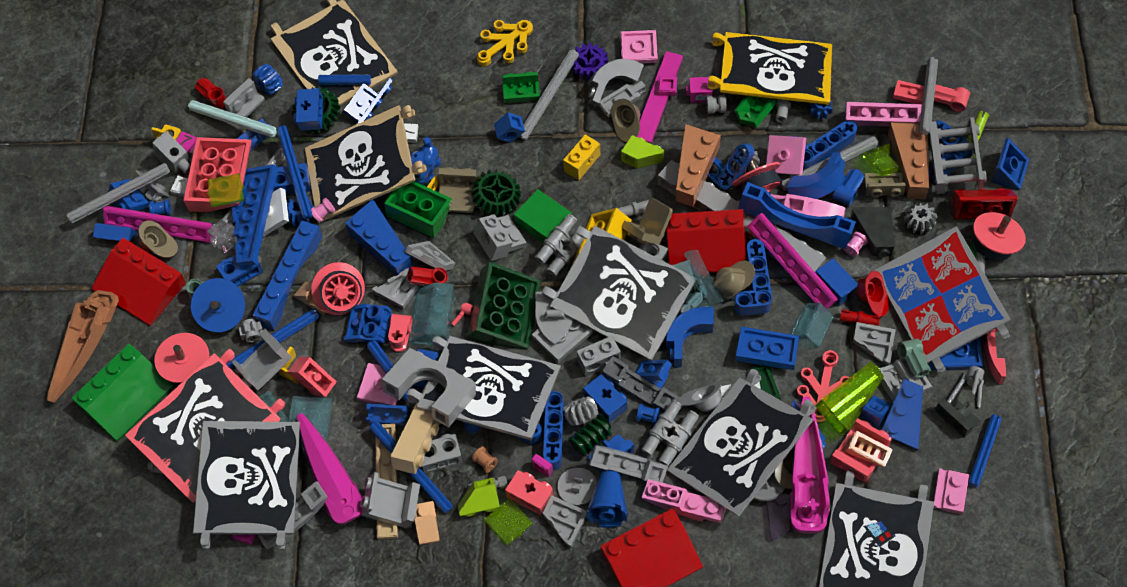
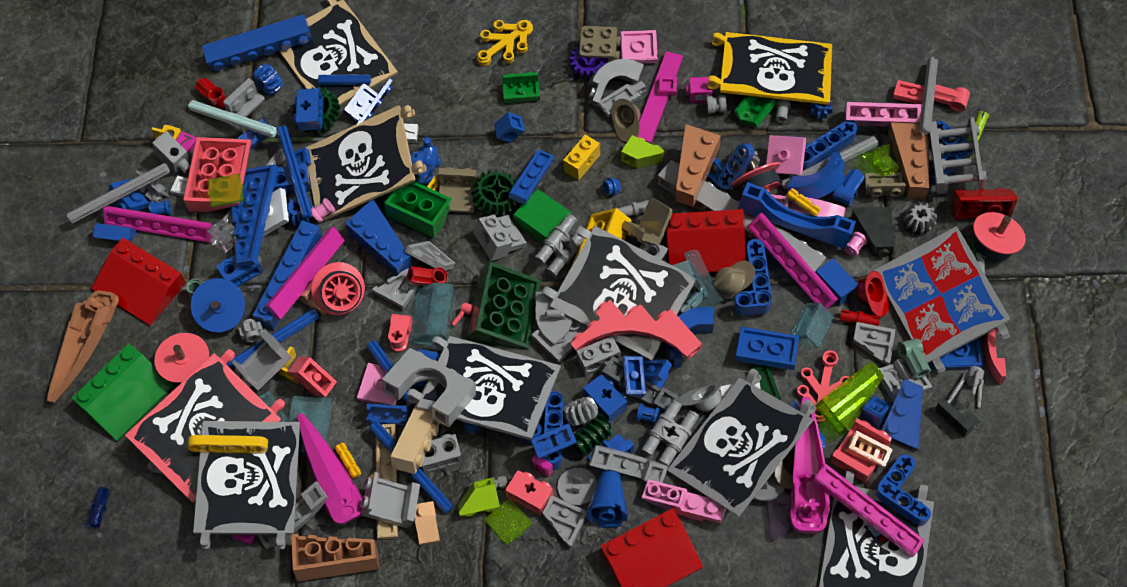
dark tan piece [138,221,178,258] -> none
blue slope [343,304,392,344] -> none
nougat bush [472,447,498,473] -> none
light grey axle [519,50,579,140] -> none
bright pink plate [933,468,969,515] -> none
blue axle [968,414,1002,487] -> none
blue slope [992,138,1029,190] -> none
none -> clear blue axle [87,487,110,528]
none -> yellow beam [188,435,268,453]
none -> blue brick [202,14,313,72]
none -> dark pink tile [266,227,345,320]
none -> nougat wedge [291,534,379,581]
none -> blue plate [294,147,311,167]
none -> yellow axle [335,443,361,479]
none -> blue tile [508,149,555,205]
none -> blue brick [531,423,577,459]
none -> coral arch [571,300,703,360]
none -> dark tan bracket [580,26,621,63]
none -> blue plate [602,178,621,196]
none -> blue slope [623,356,646,398]
none -> yellow axle [787,188,821,216]
none -> dark pink tile [812,464,925,557]
none -> blue beam [875,454,931,525]

